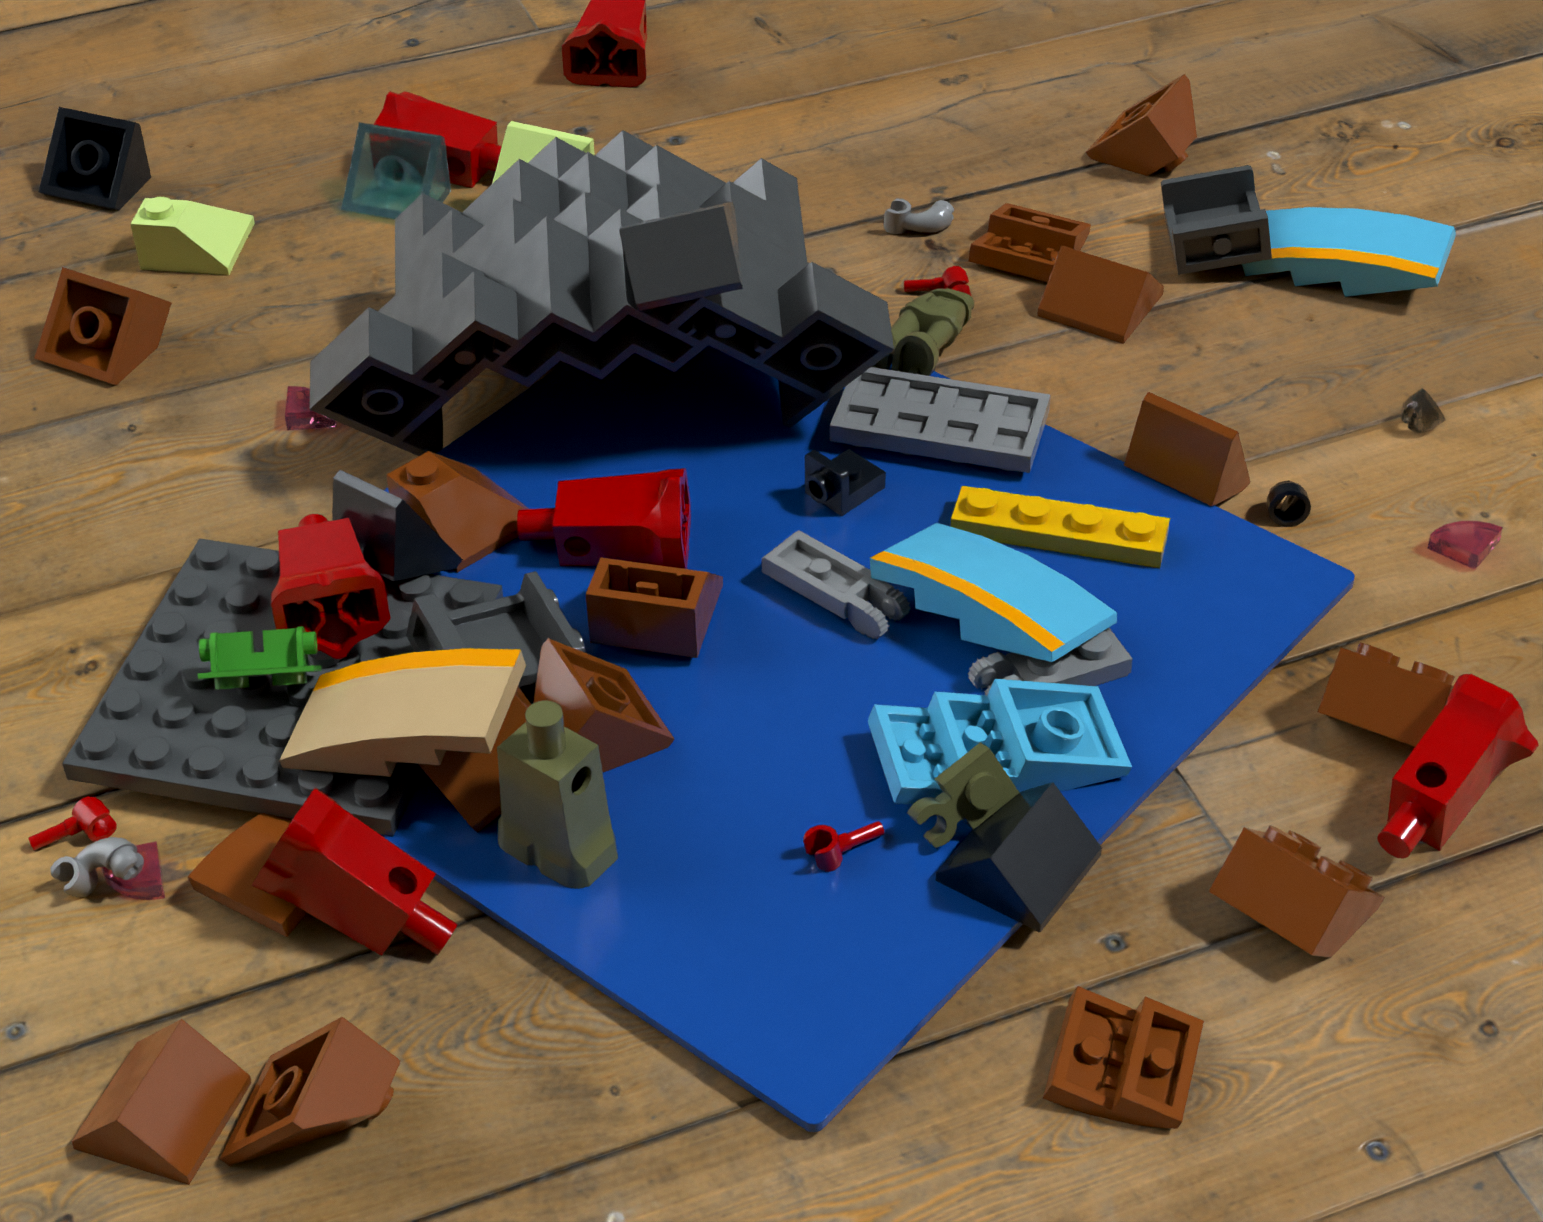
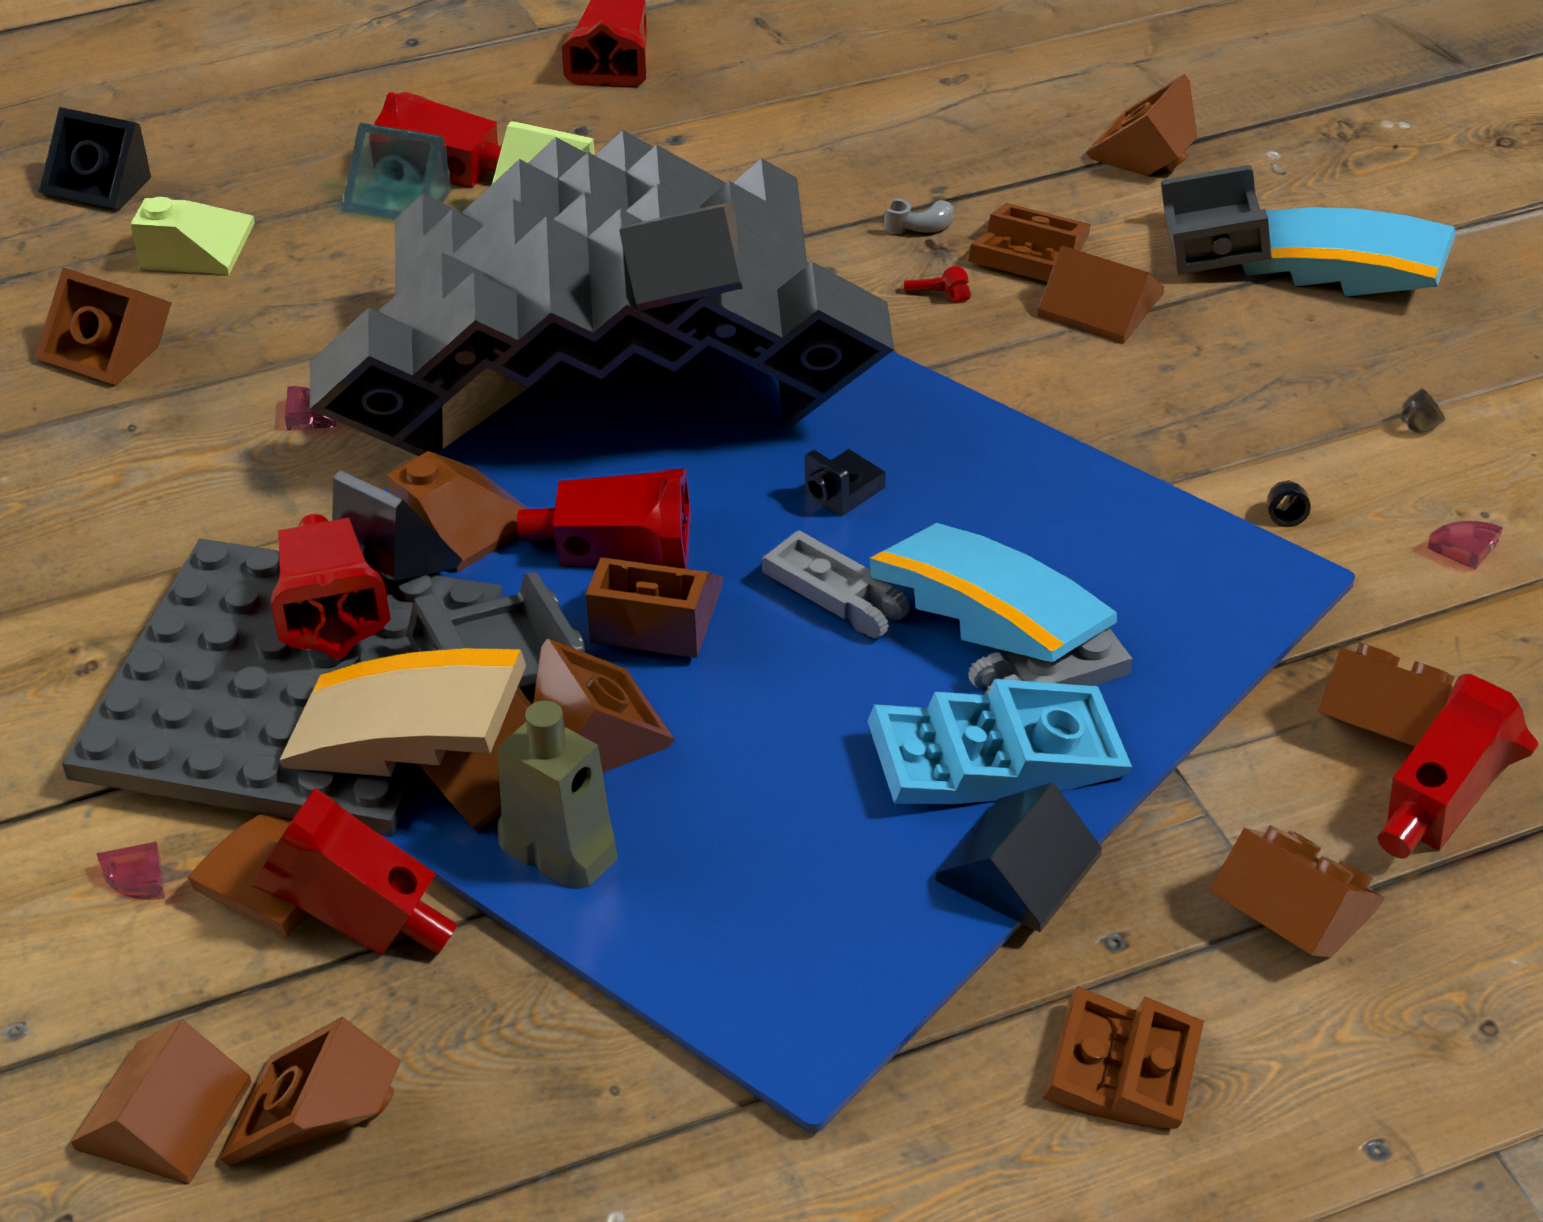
red hand [28,796,117,851] -> none
light grey arm [50,837,144,897] -> none
bright green hinge [197,626,321,690] -> none
red hand [803,821,884,872] -> none
light grey plate [830,367,1051,473] -> none
olive piece [872,288,974,376] -> none
olive plate [907,742,1019,848] -> none
yellow plate [950,486,1170,568] -> none
dark orange slope [1124,392,1251,506] -> none

